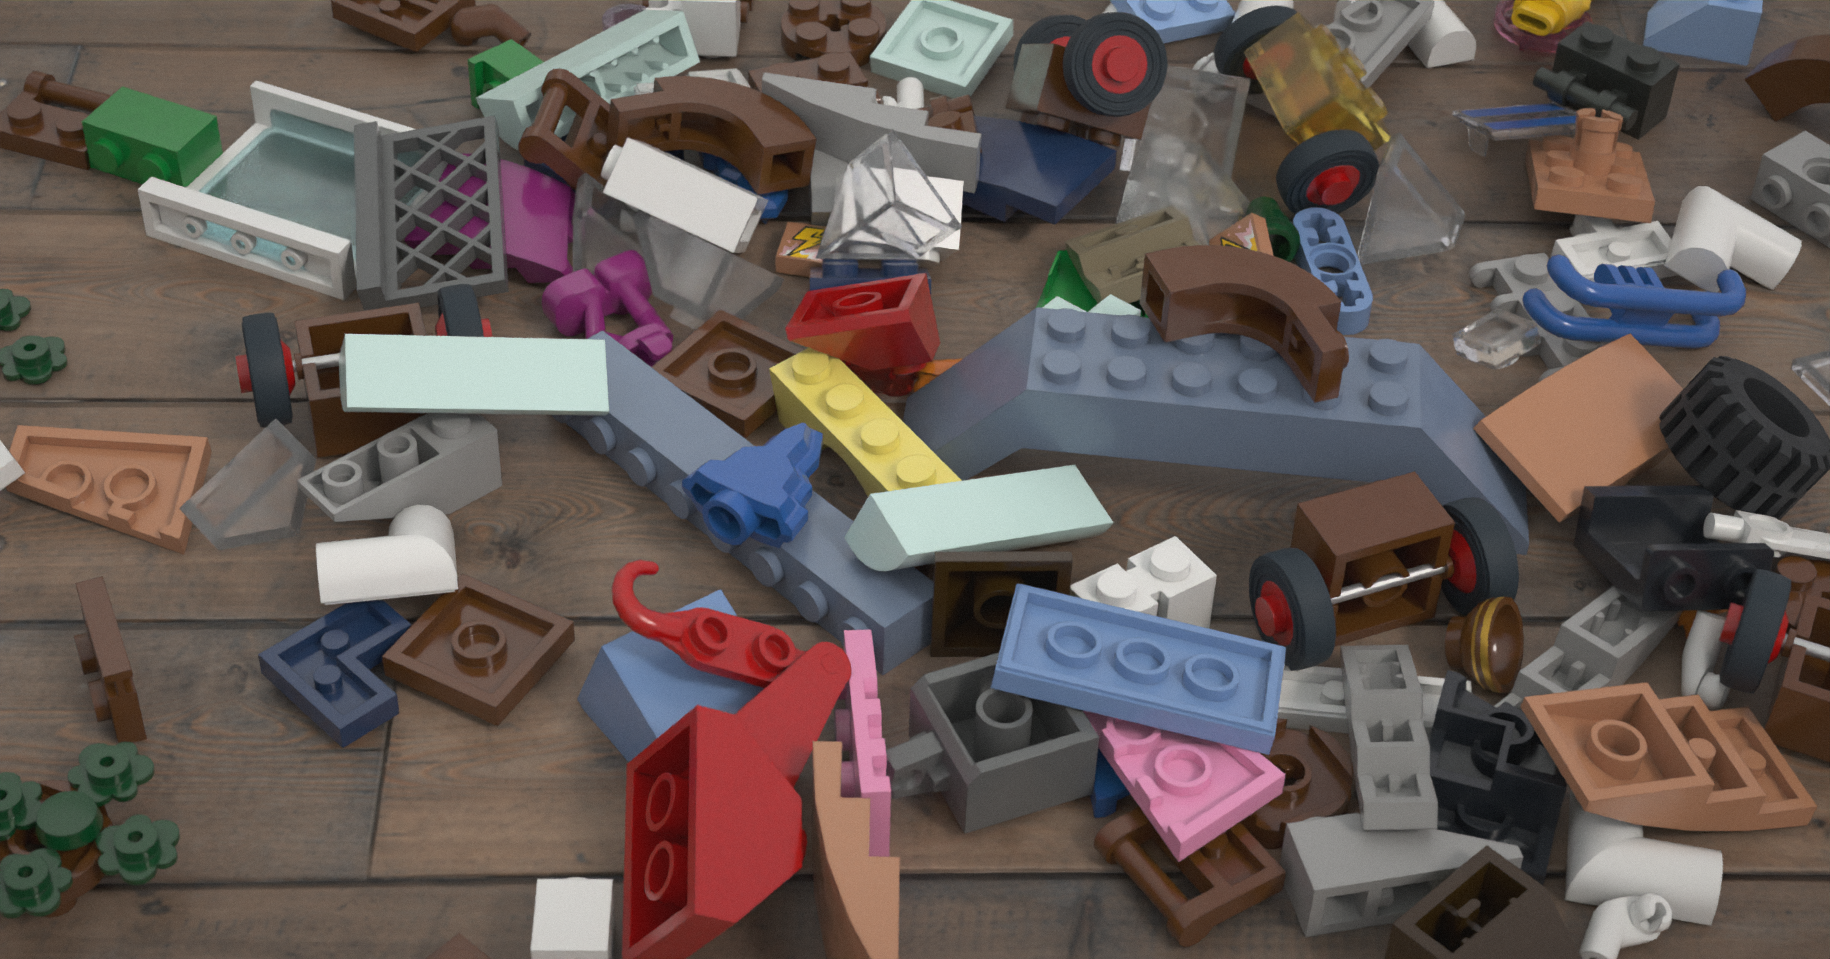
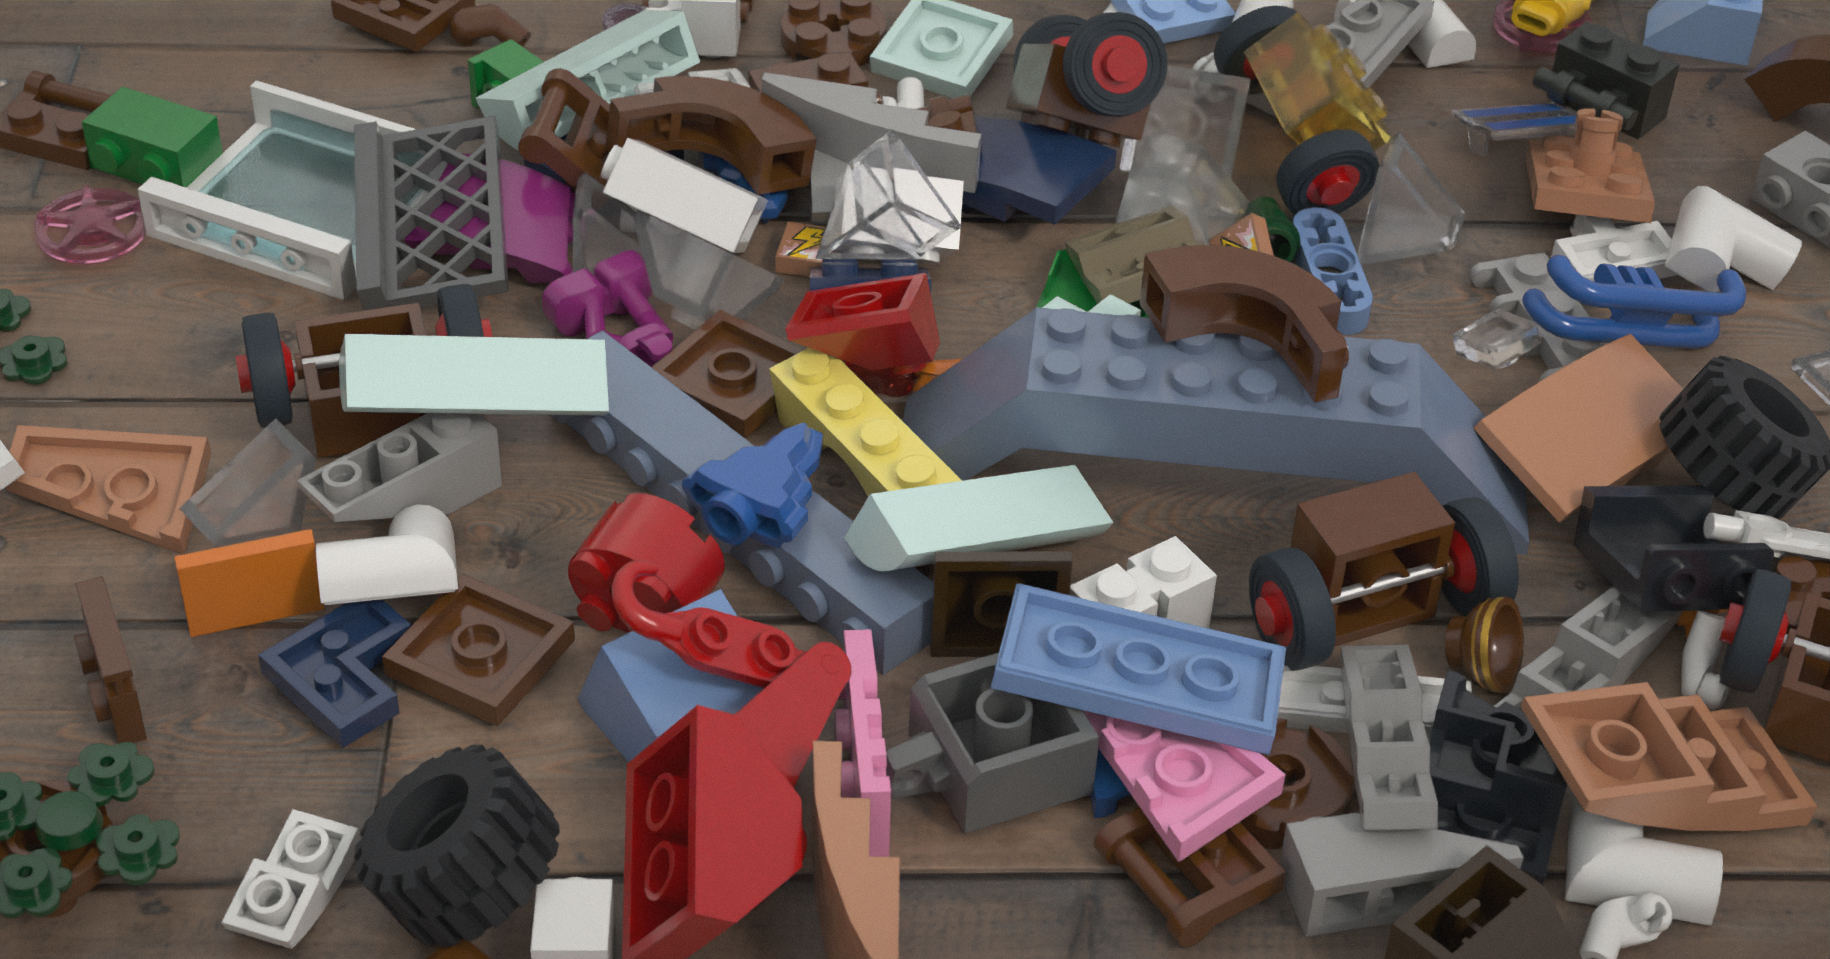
none -> clear pink wheel [35,185,146,264]
none -> orange slope [174,529,325,637]
none -> white slope [222,809,362,949]
none -> black tyre [353,745,560,948]
none -> red brick [568,493,725,633]

